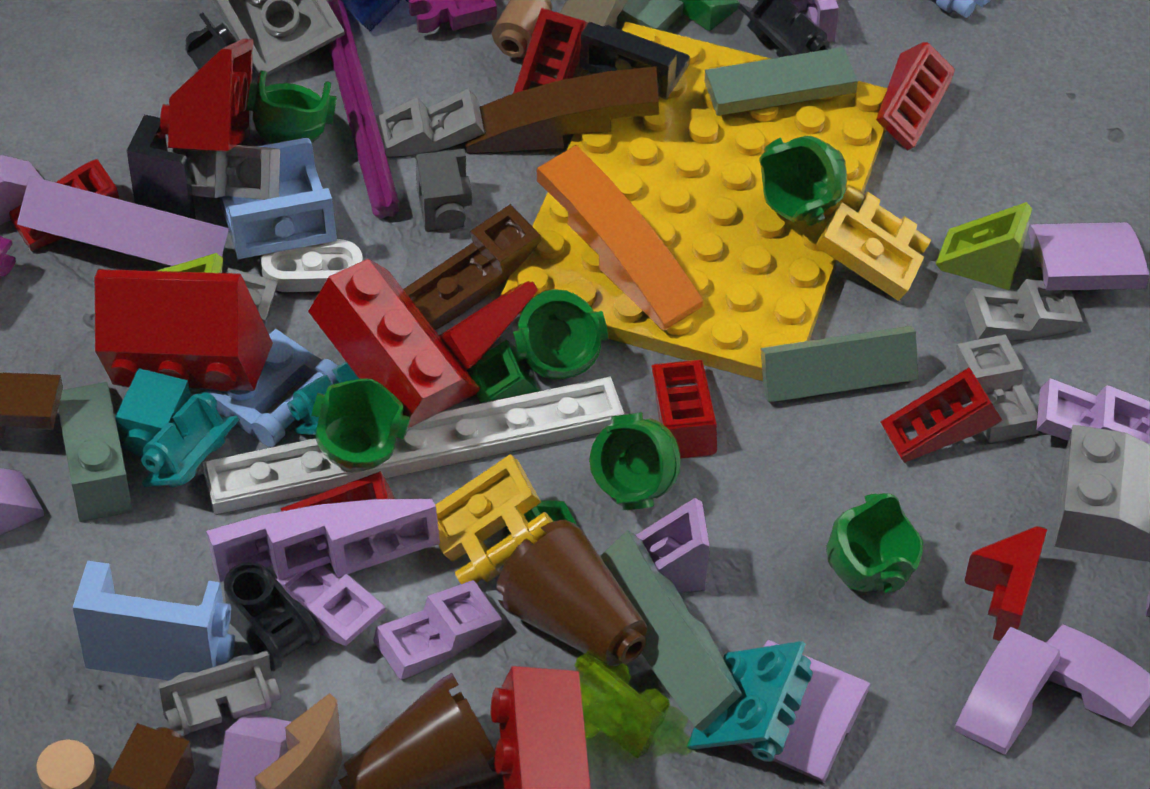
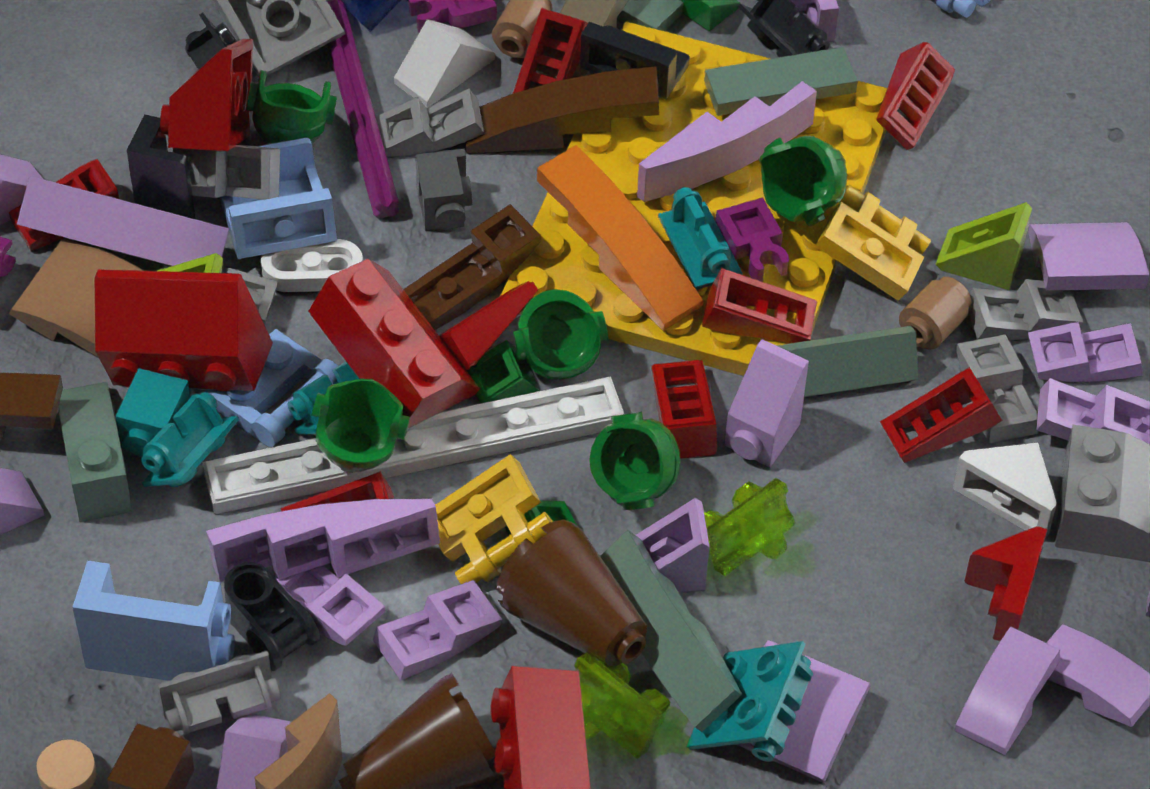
green cap [826,493,923,593] -> none
none -> medium nougat slope [9,238,144,357]
none -> white slope [394,19,495,108]
none -> lavender slope [637,81,817,202]
none -> teal hinge [658,187,743,290]
none -> red slope [702,268,817,343]
none -> clear neon green hips [704,478,795,576]
none -> magenta plate [716,197,789,282]
none -> lavender slope [724,339,809,468]
none -> medium nougat brick [899,277,971,350]
none -> white slope [953,443,1057,539]
none -> lavender slope [1028,322,1143,382]

